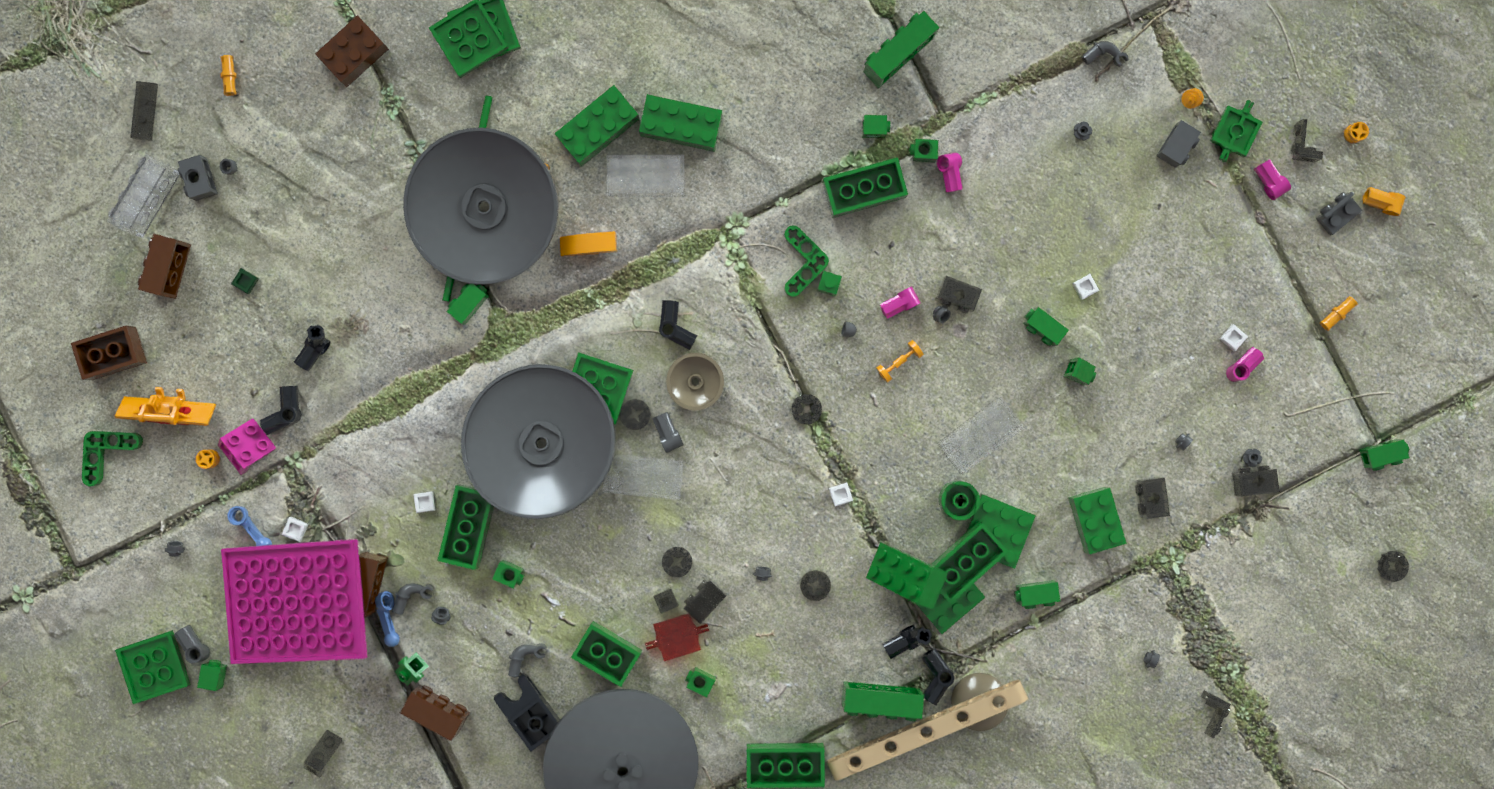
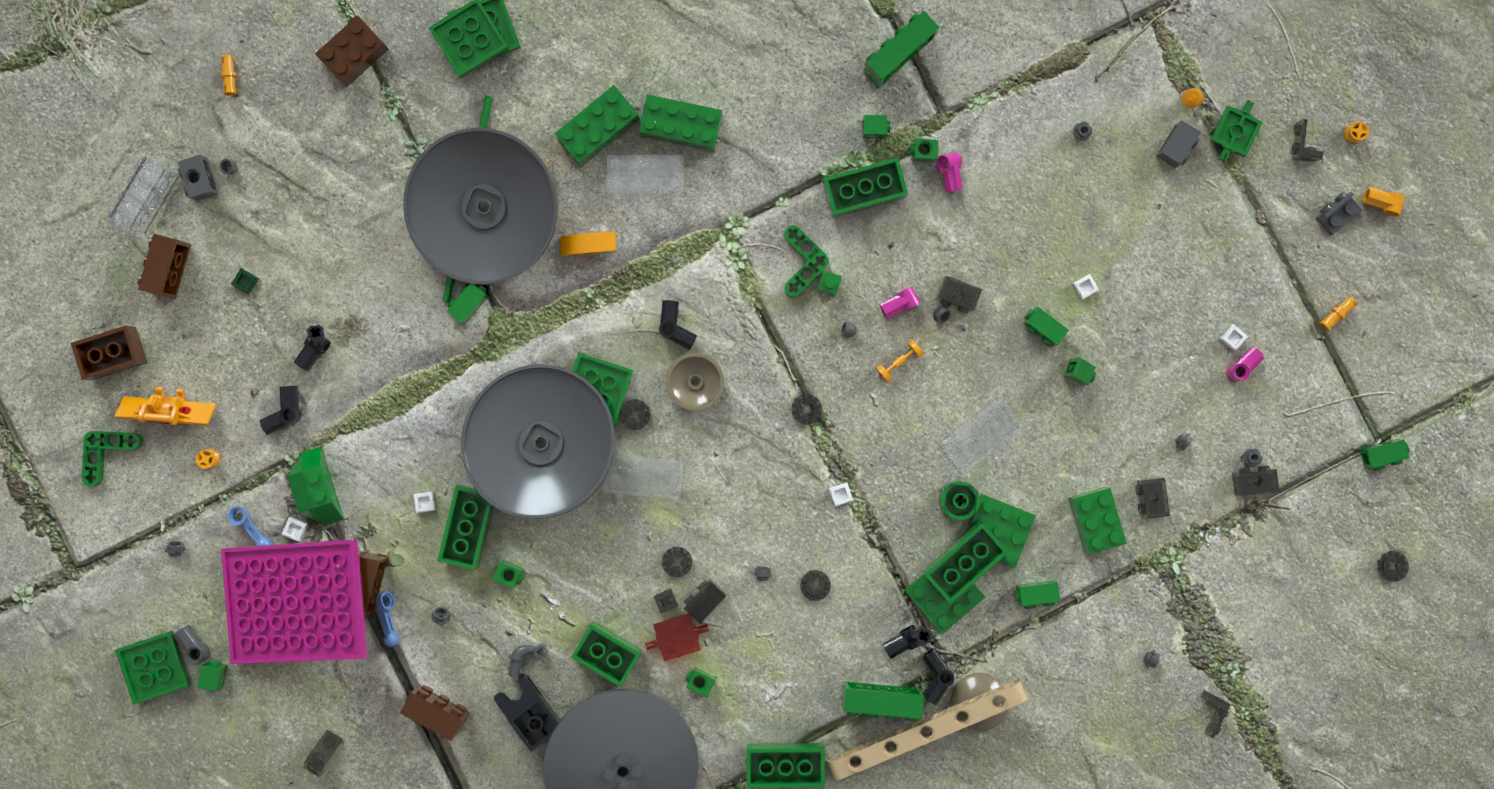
clear smoke tile [130,81,158,141] -> none
dark pink bracket [218,419,276,475] -> none
dark grey piece [392,583,435,615] -> none
green brick [395,652,429,686] -> none
dark grey piece [652,412,684,453] -> none
green brick [866,542,948,609] -> none
dark grey piece [1081,41,1129,67] -> none
dark pink piece [1254,159,1291,200] -> none
none -> green wedge [287,446,344,525]

